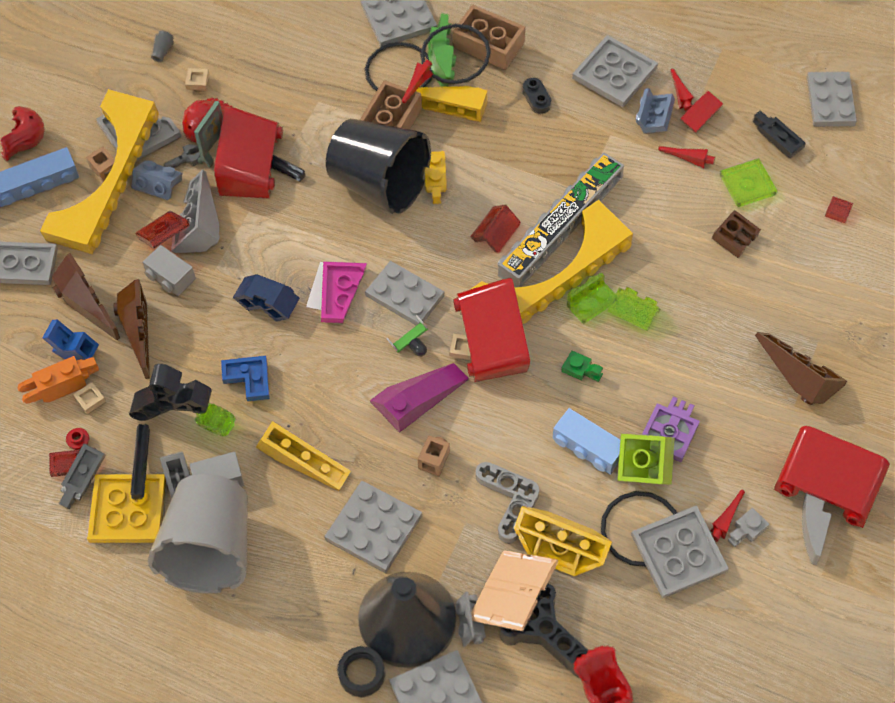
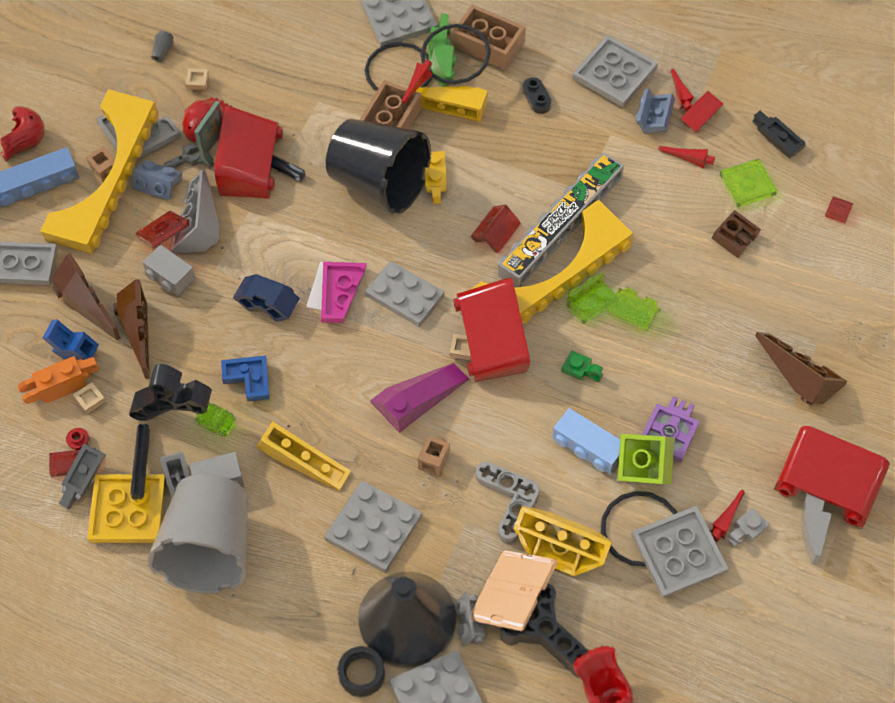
piece [386,315,428,357] -> none
light grey plate [807,72,857,127] -> none

